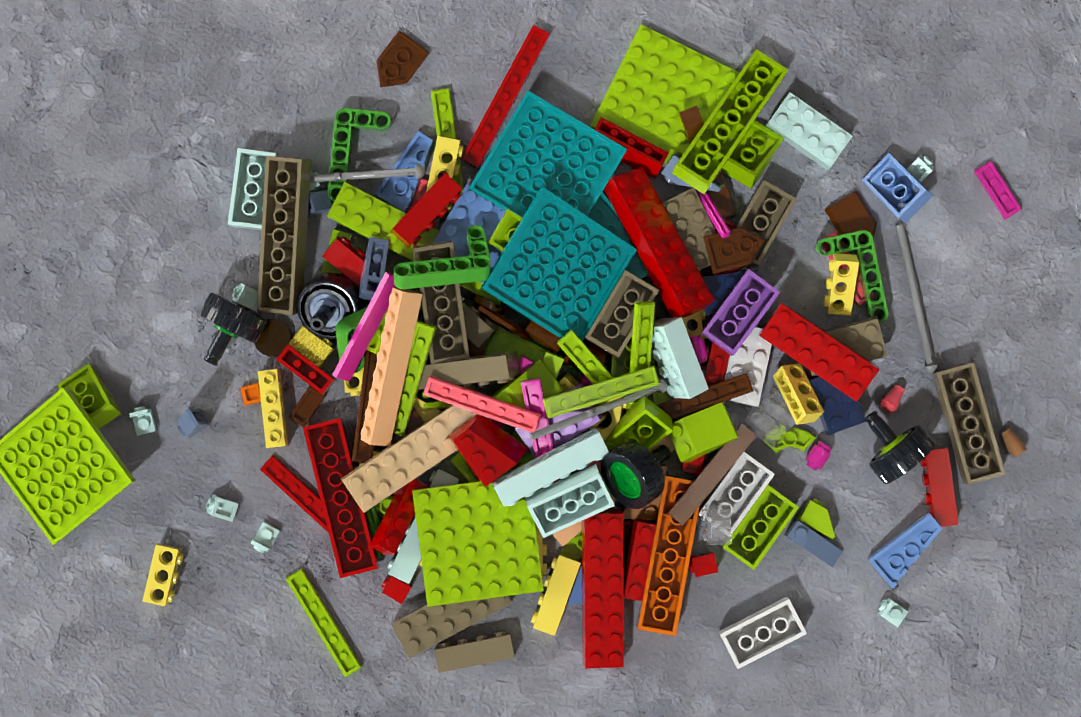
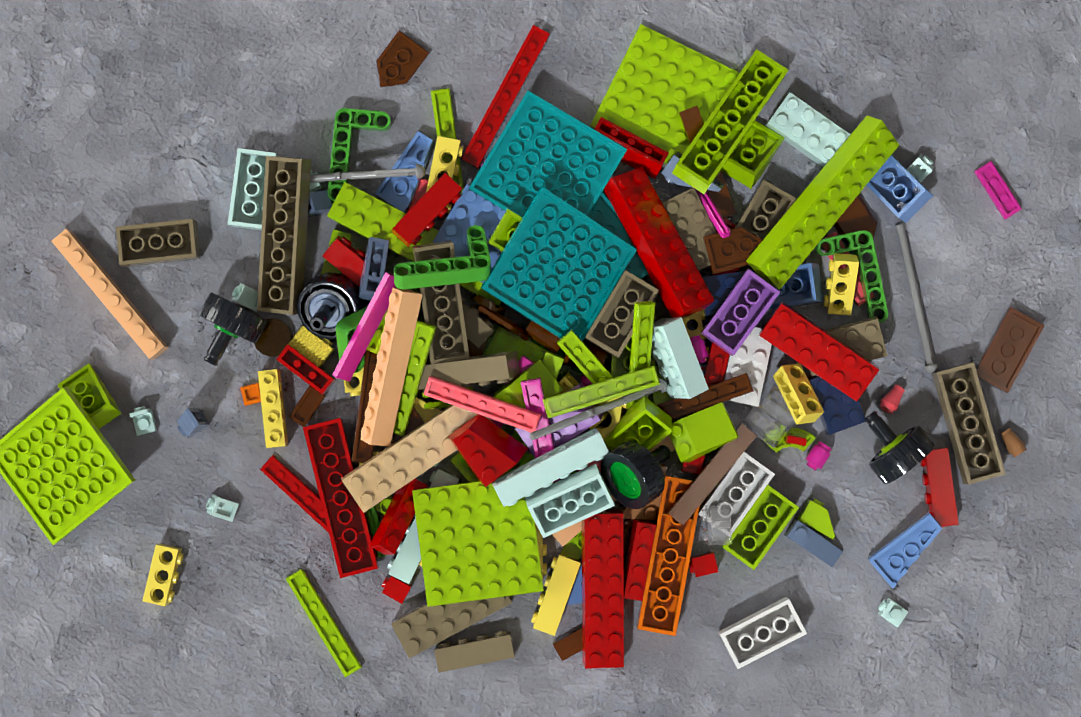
light aqua bracket [251,522,281,553] -> none
none -> light nougat brick [51,229,169,360]
none -> dark tan brick [116,219,201,267]
none -> reddish brown tile [553,628,583,661]
none -> lime brick [746,116,899,290]
none -> medium blue slope [768,263,824,310]
none -> red tile [785,435,807,446]
none -> reddish brown plate [976,307,1044,393]

